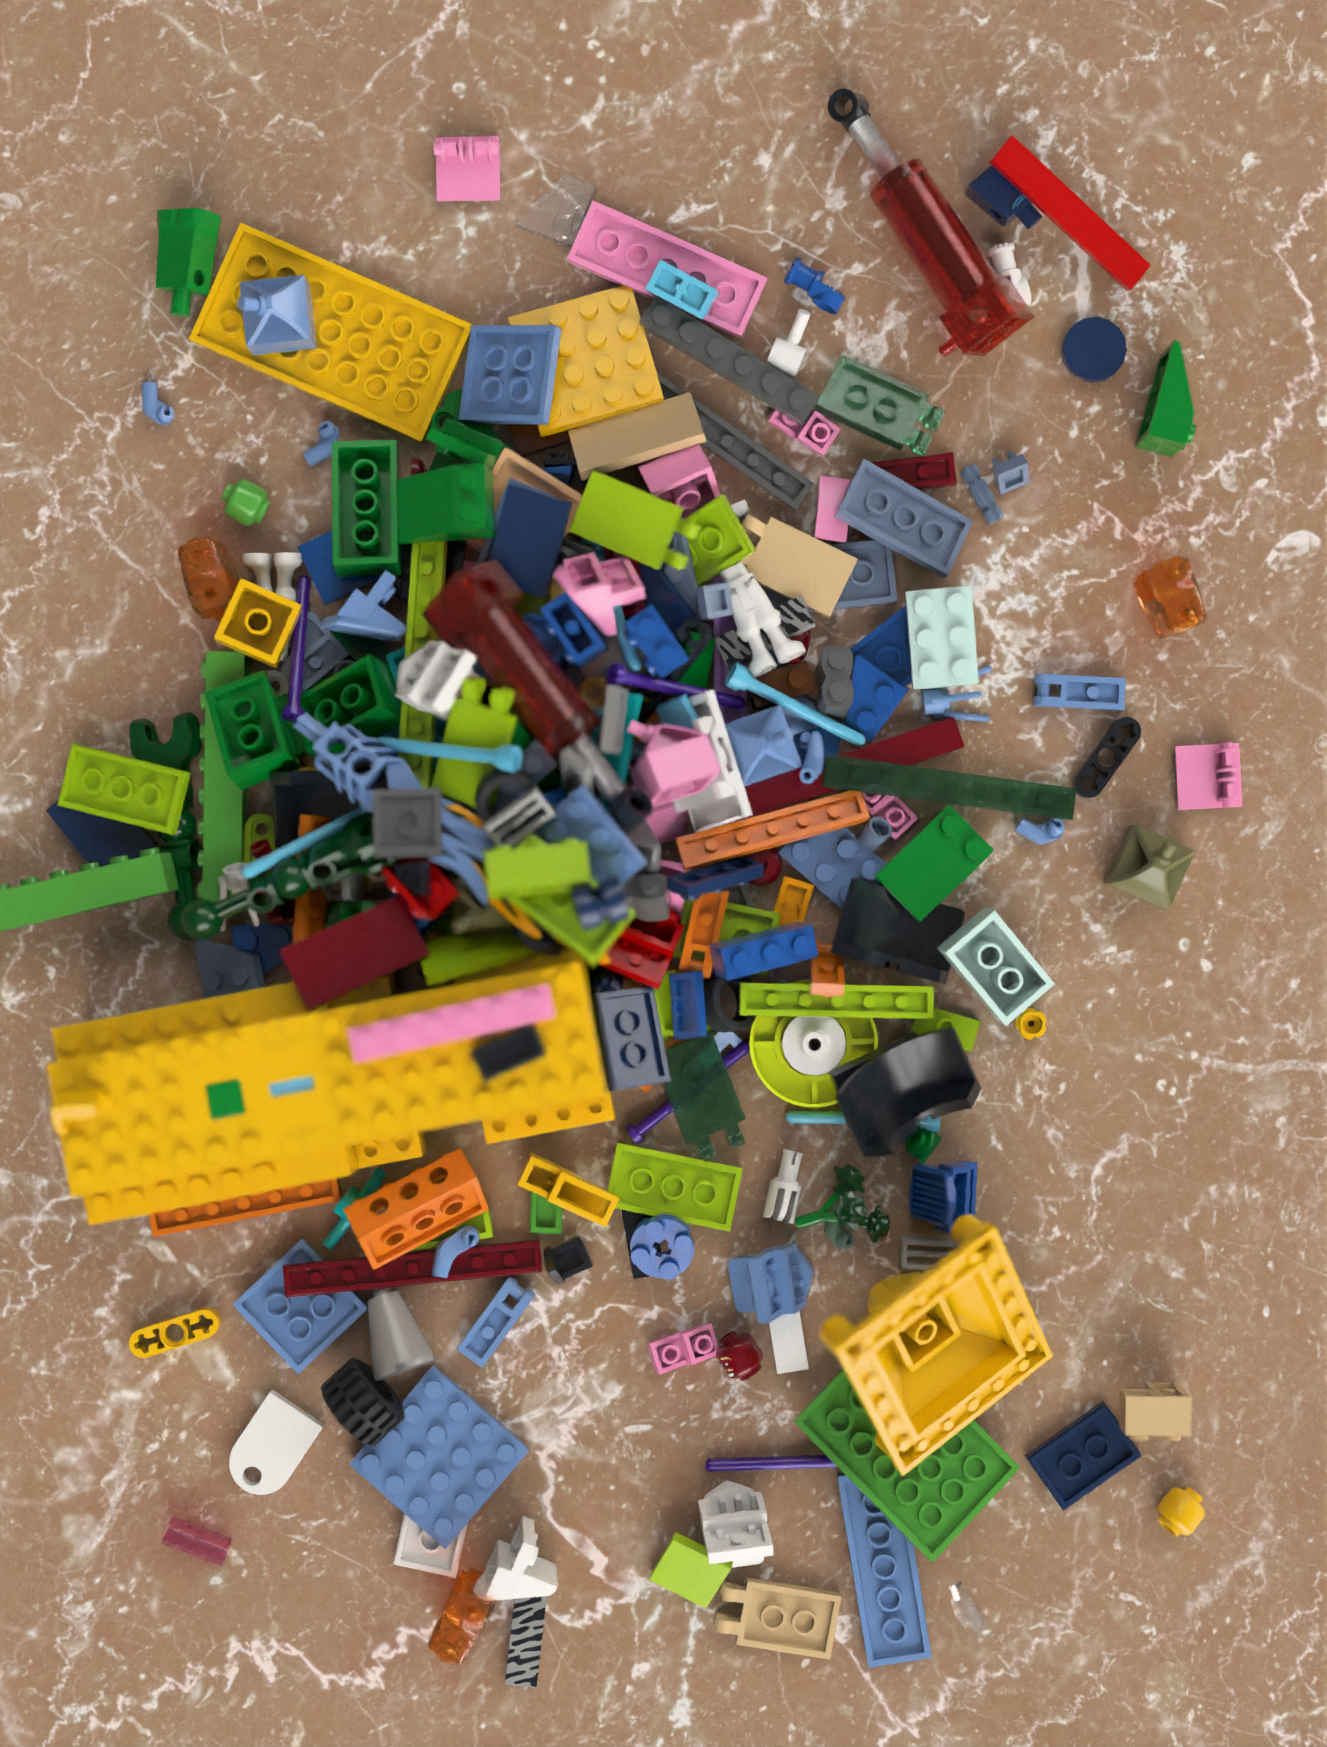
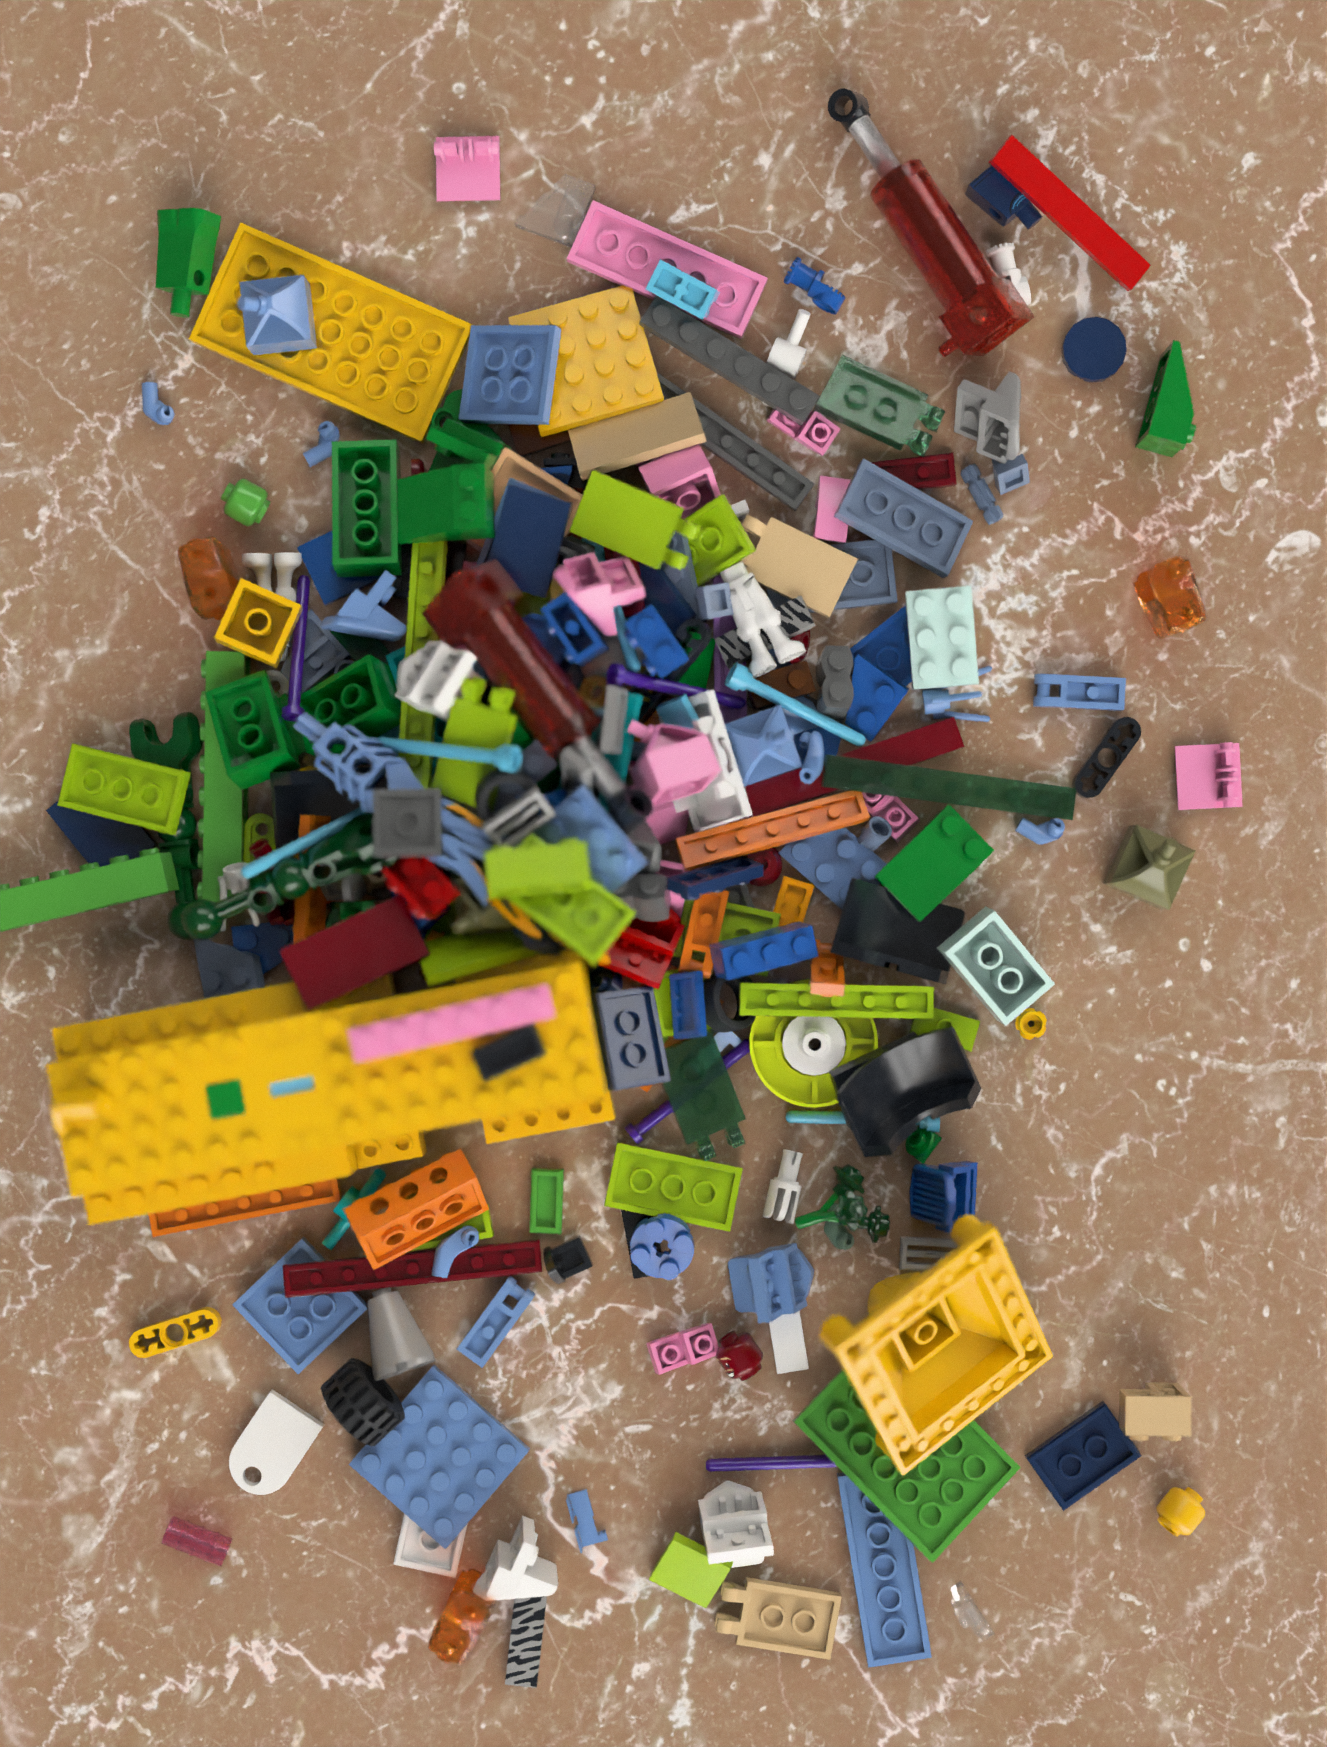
black tile [394,862,432,895] -> none
yellow slope [516,1152,620,1227] -> none
dark blue wheel [571,876,630,932] -> none
none -> medium blue piece [566,1489,608,1553]
none -> light grey piece [954,371,1021,464]

